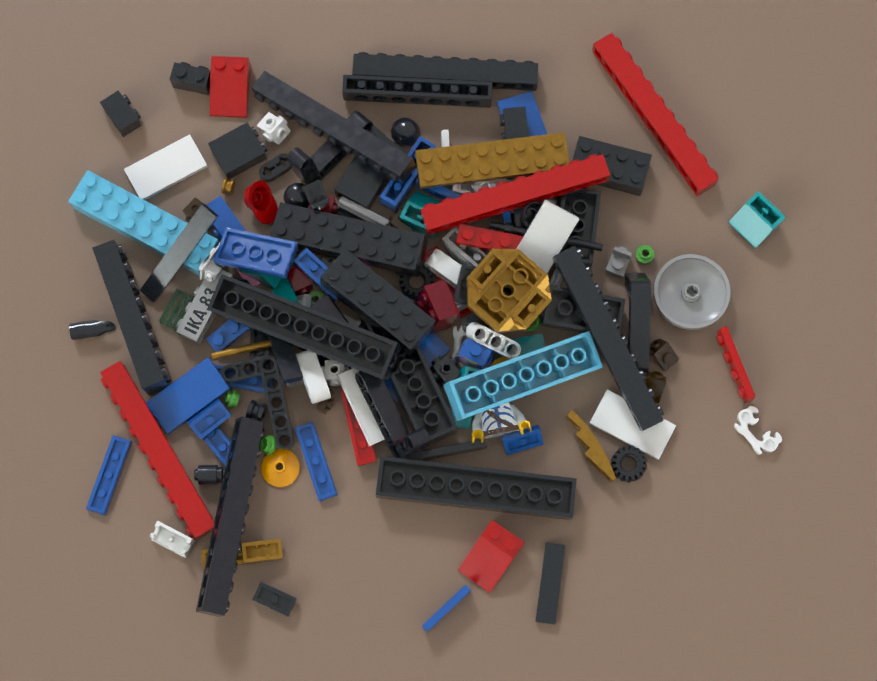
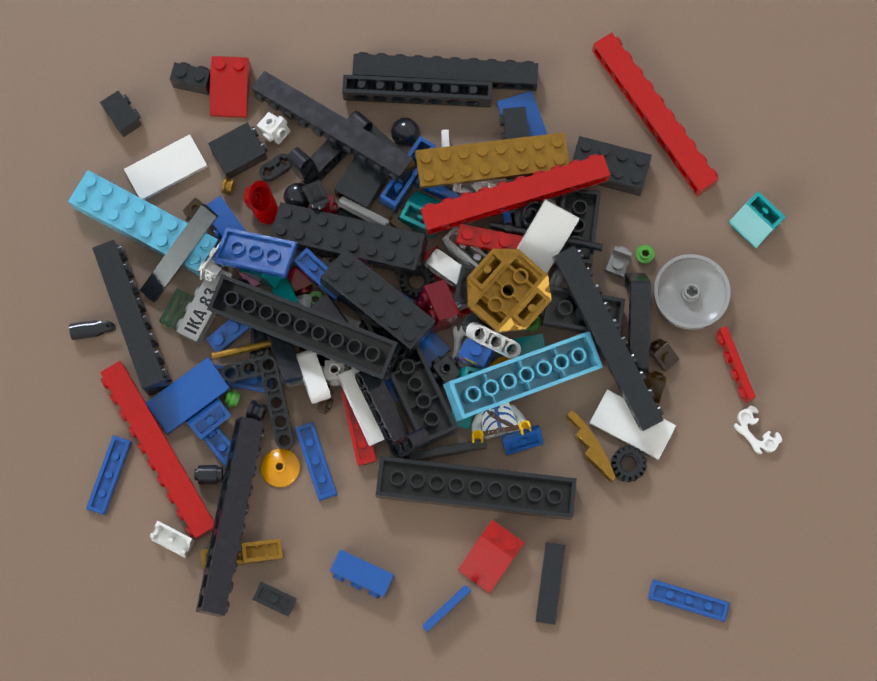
bright green plate [259,435,277,455] -> none
none -> blue brick [330,549,394,599]
none -> blue tile [647,579,730,622]

